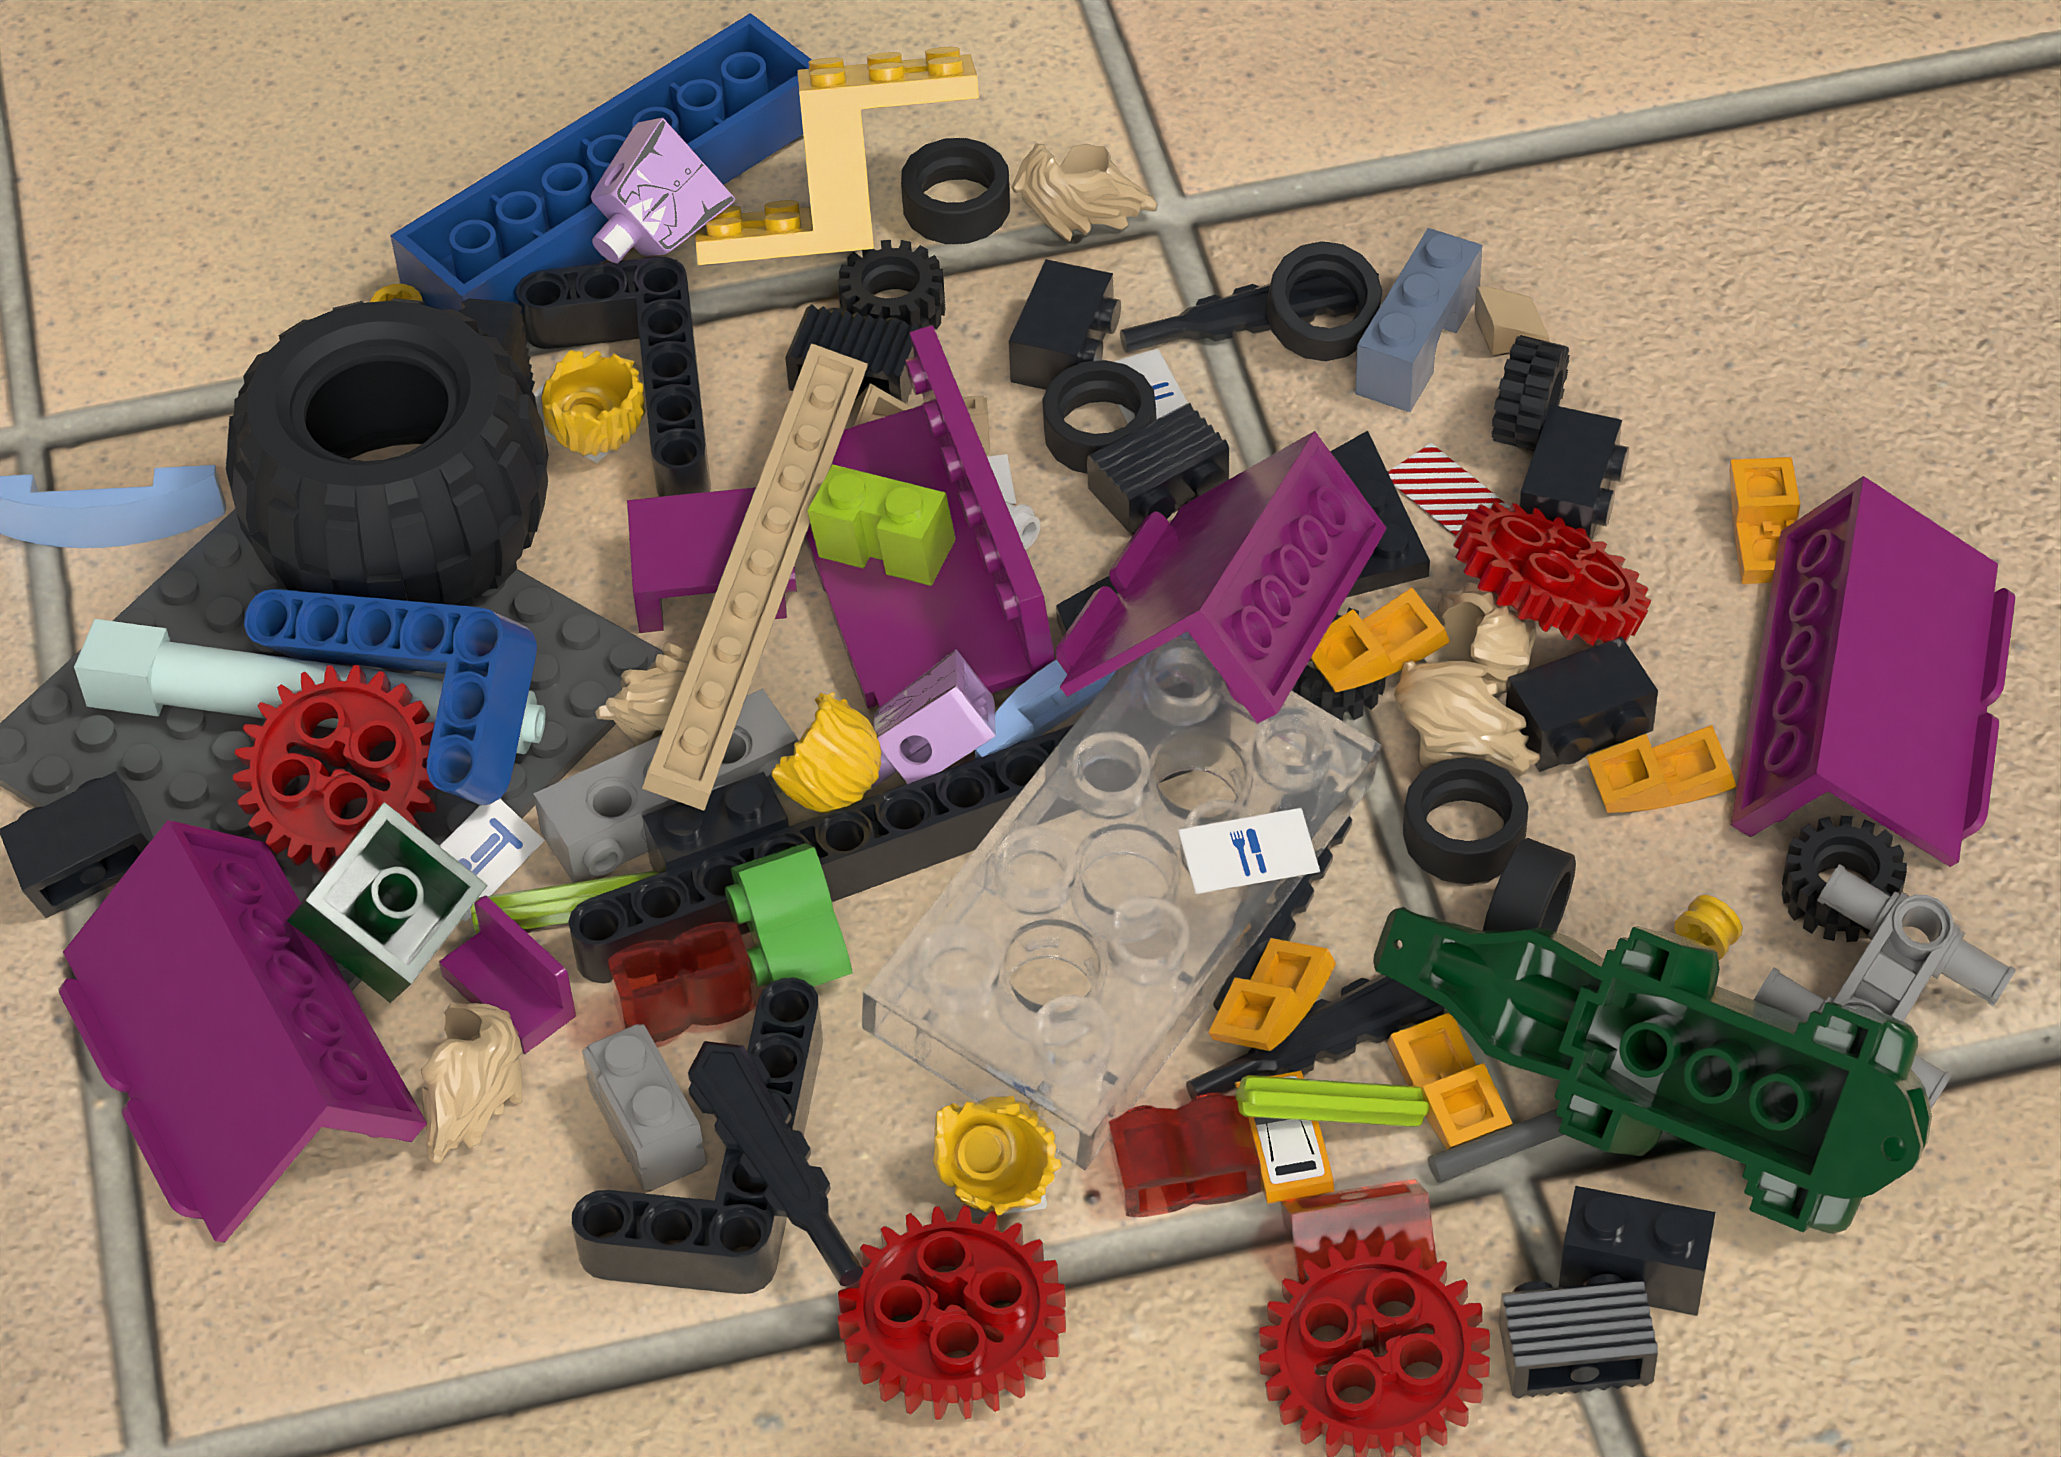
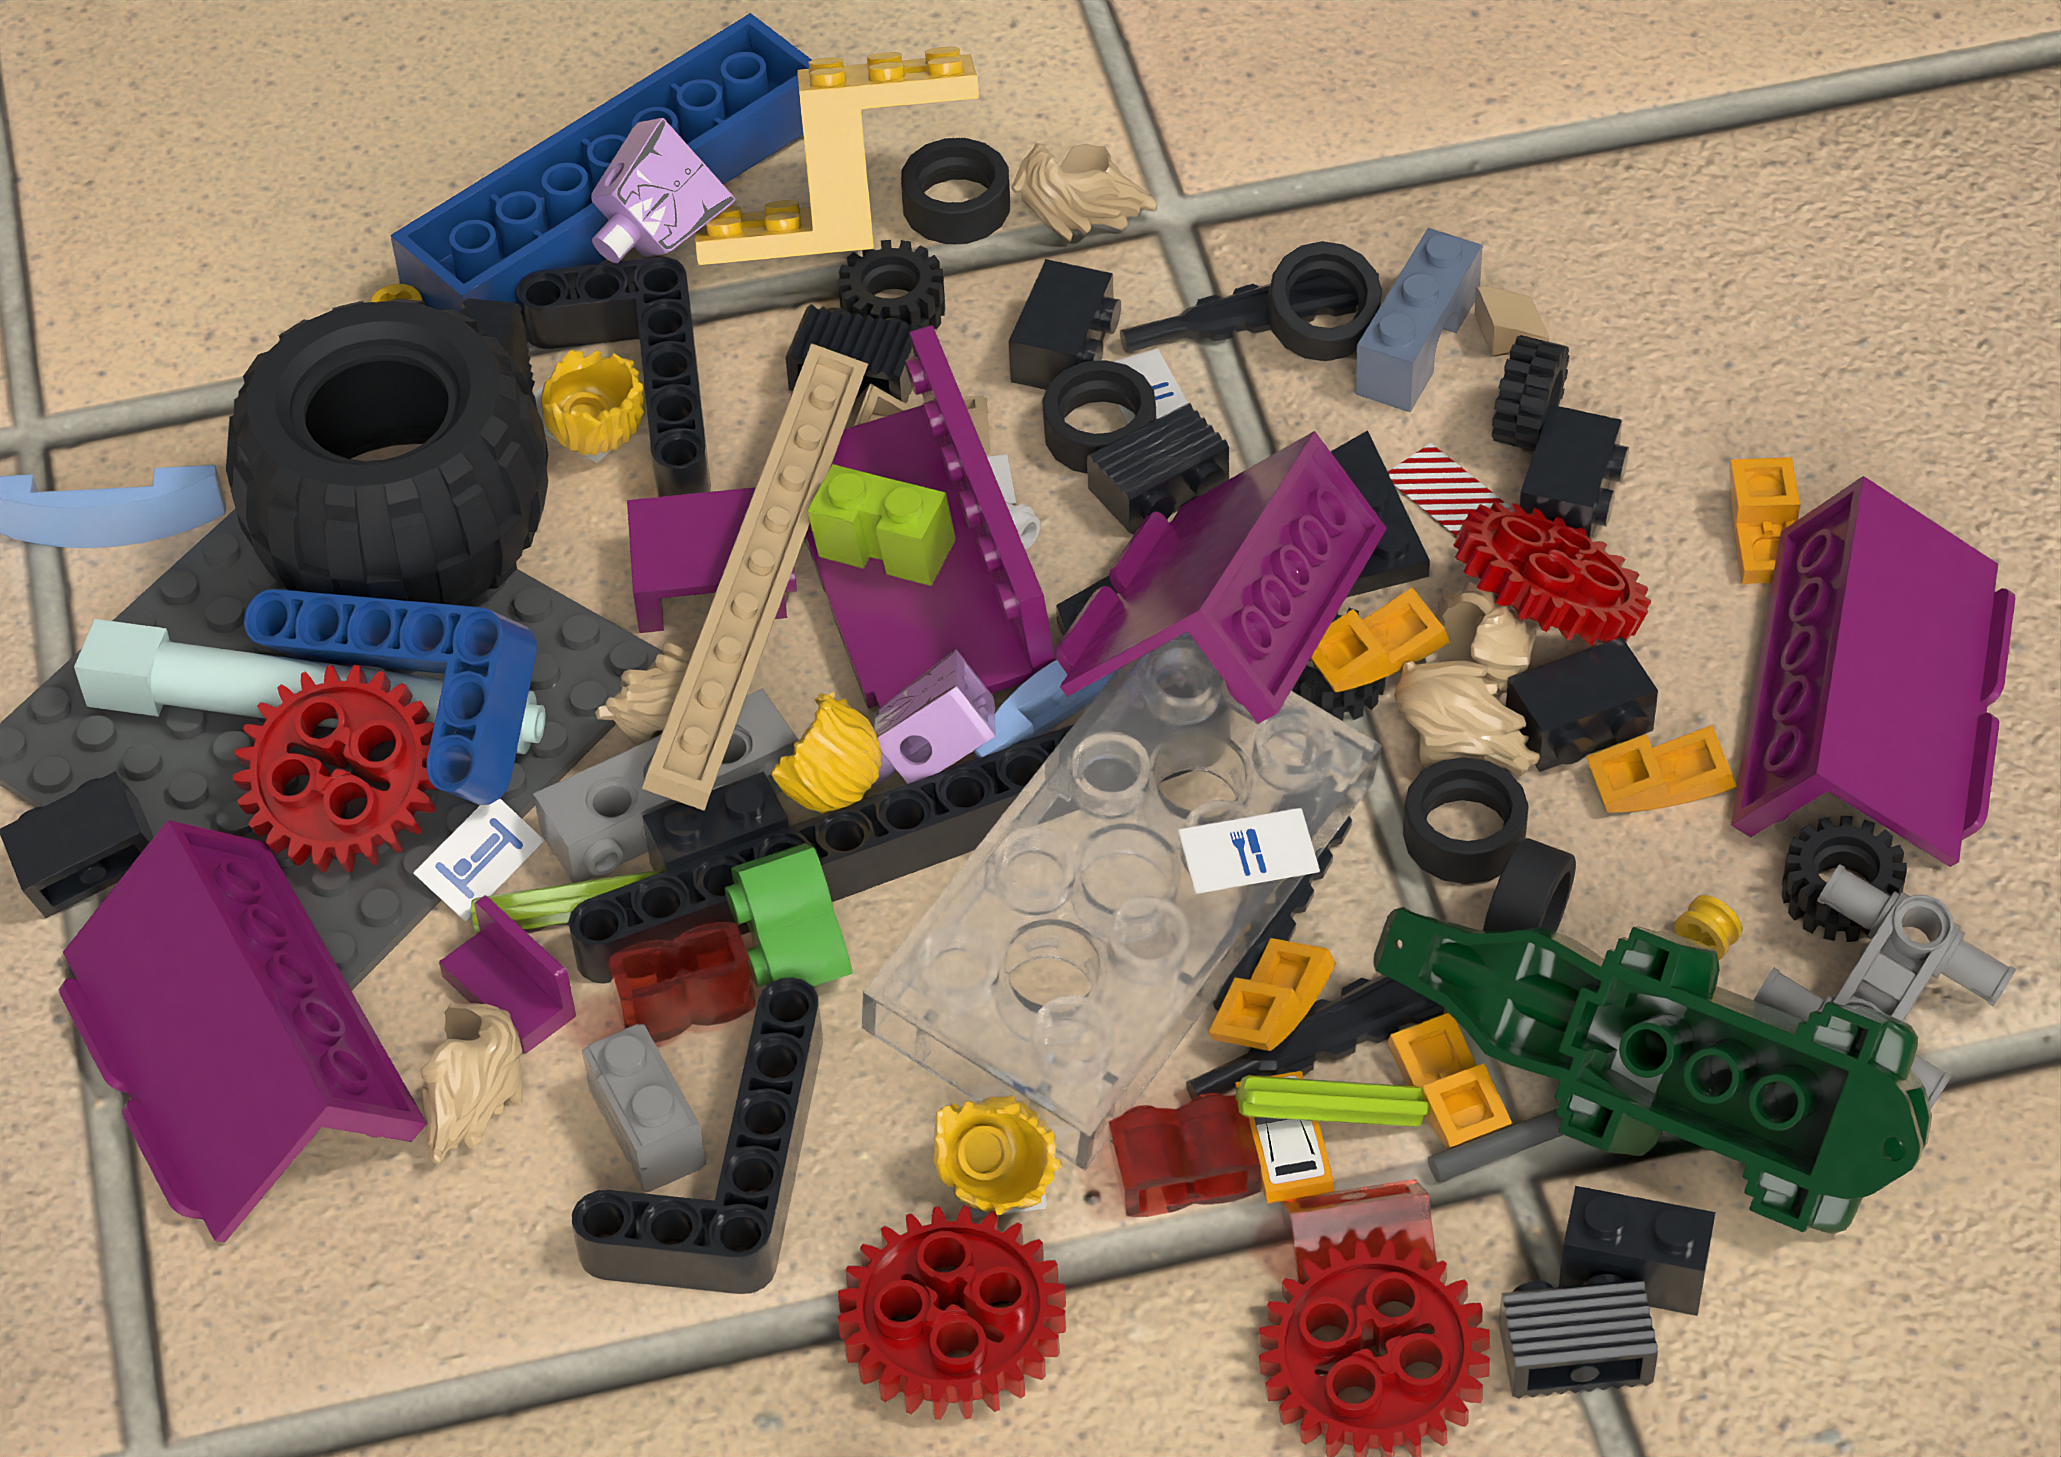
brick [286,802,488,1003] -> none
black sword [688,1041,864,1286] -> none

